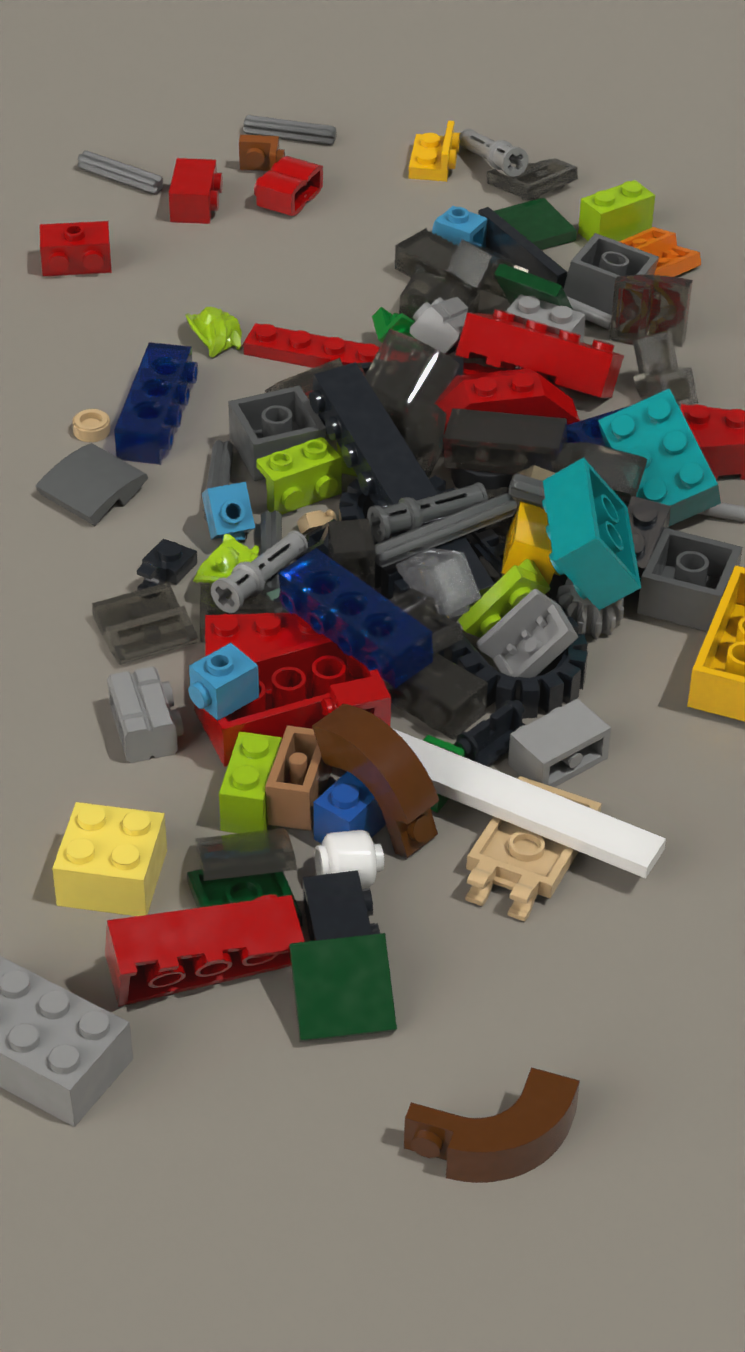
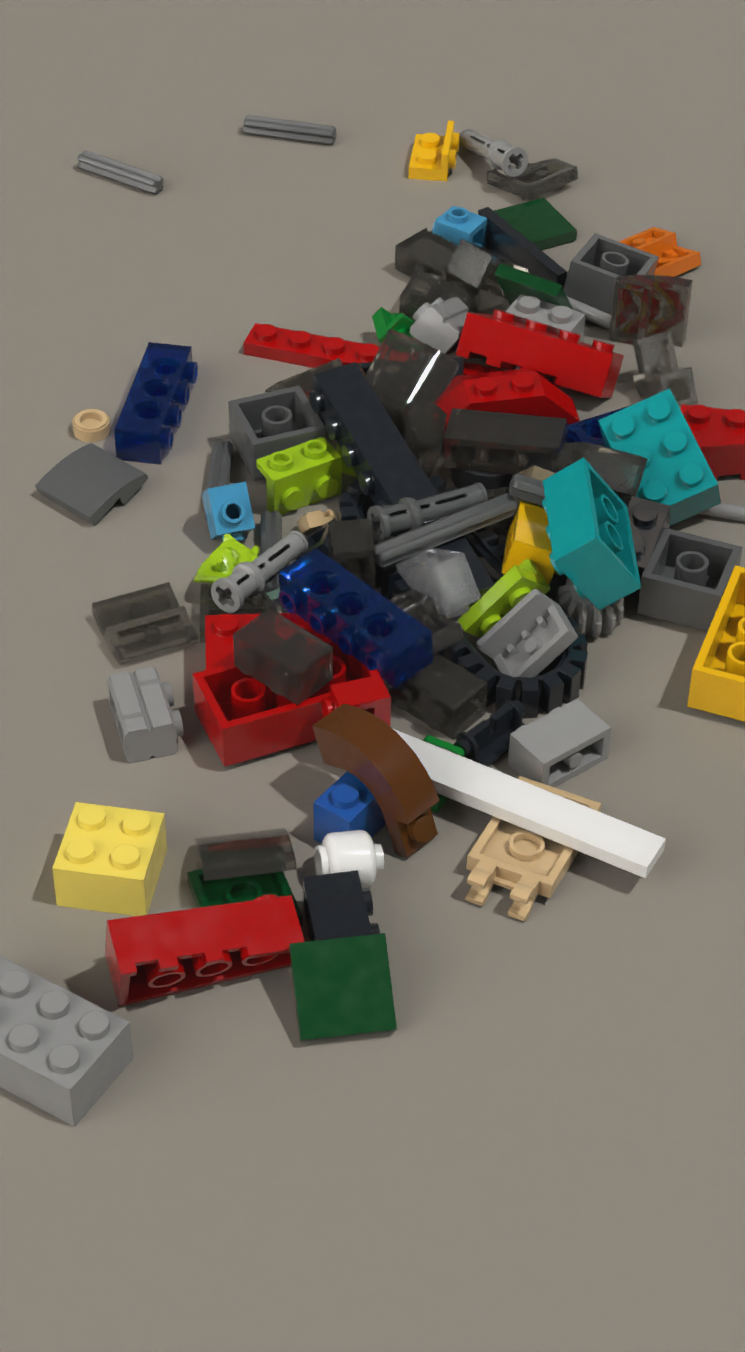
red brick [40,221,112,276] -> none
black plate [137,538,197,596] -> none
red brick [169,158,223,224] -> none
lime hat [185,307,242,358] -> none
dark azure brick [188,643,259,721] -> none
lime brick [219,731,282,837] -> none
dark orange bracket [239,134,285,171] -> none
red brick [254,156,323,216] -> none
medium nougat brick [265,725,332,831] -> none
reddish brown arch [404,1067,580,1183] -> none
lime brick [578,180,655,242] -> none
none -> clear smoke brick [233,608,333,706]

